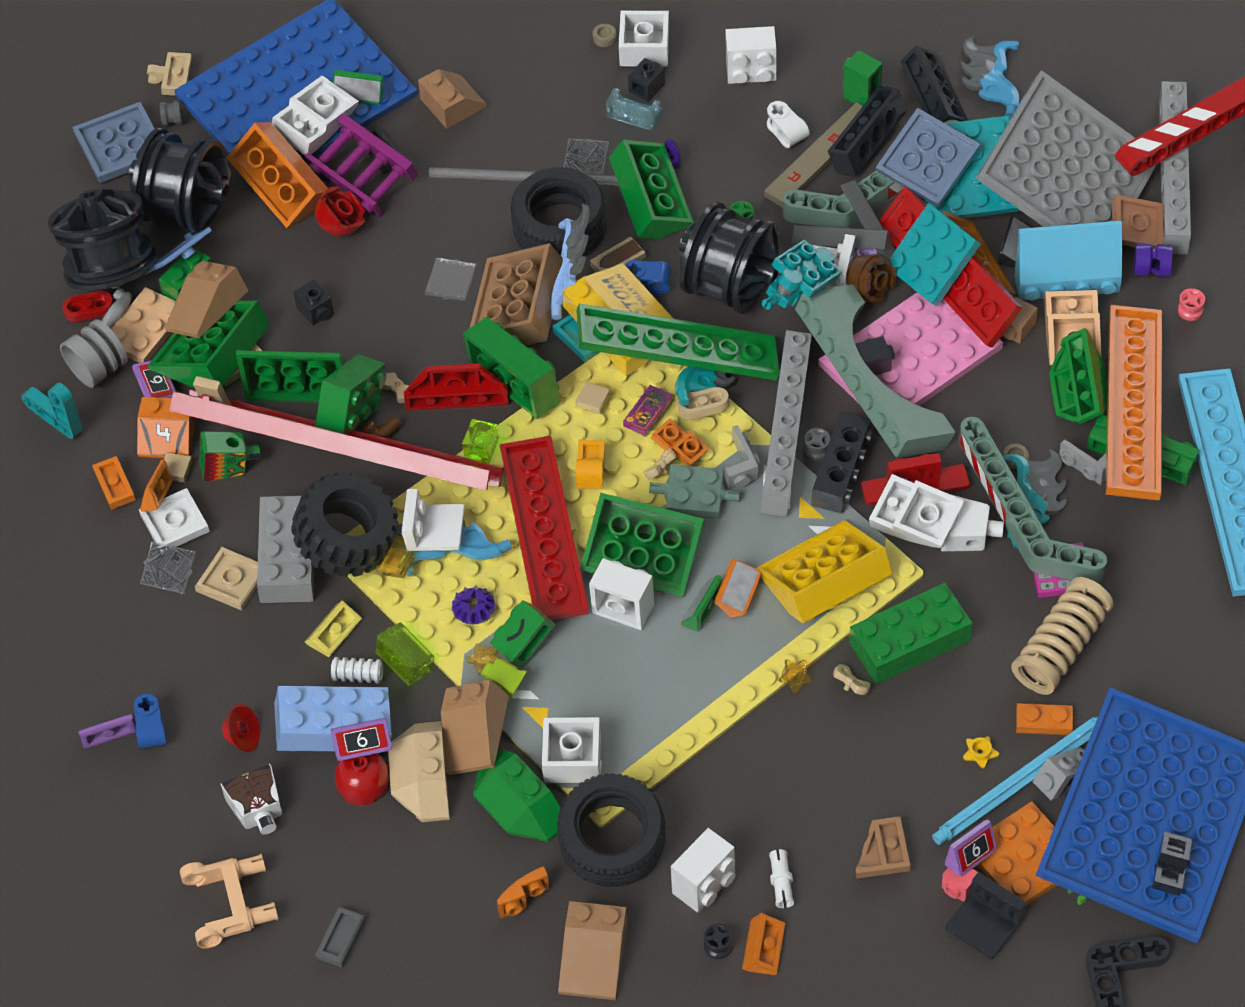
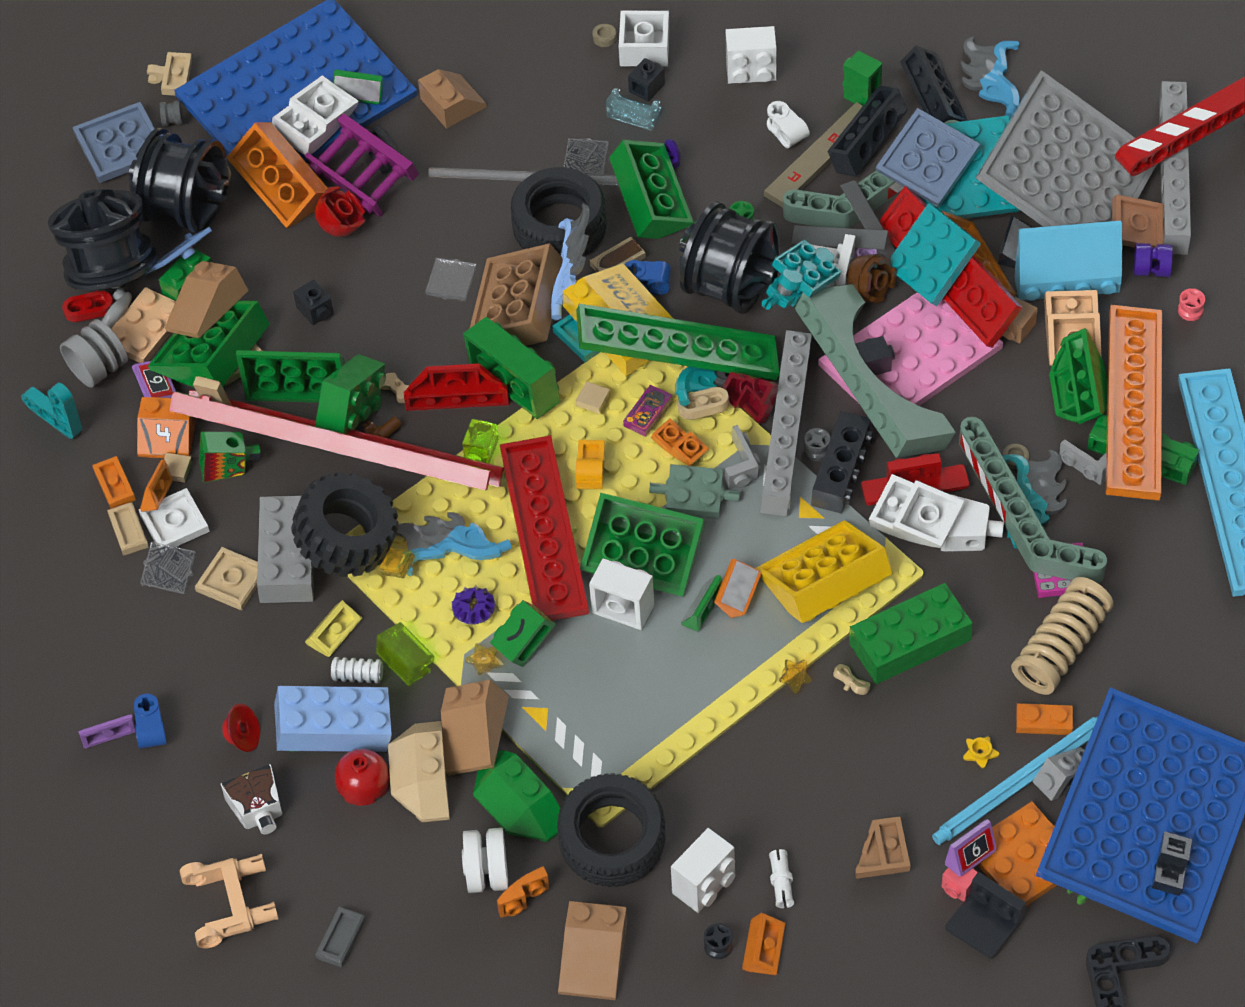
slope [330,718,392,761] -> none
white bracket [402,489,465,551] -> none
lime window [481,658,527,702] -> none
white brick [542,717,601,783] -> none
tan piece [643,448,676,480] -> none
none -> tan tile [107,502,148,556]
none -> white wheel [462,828,508,893]
none -> dark red slope [722,372,778,424]

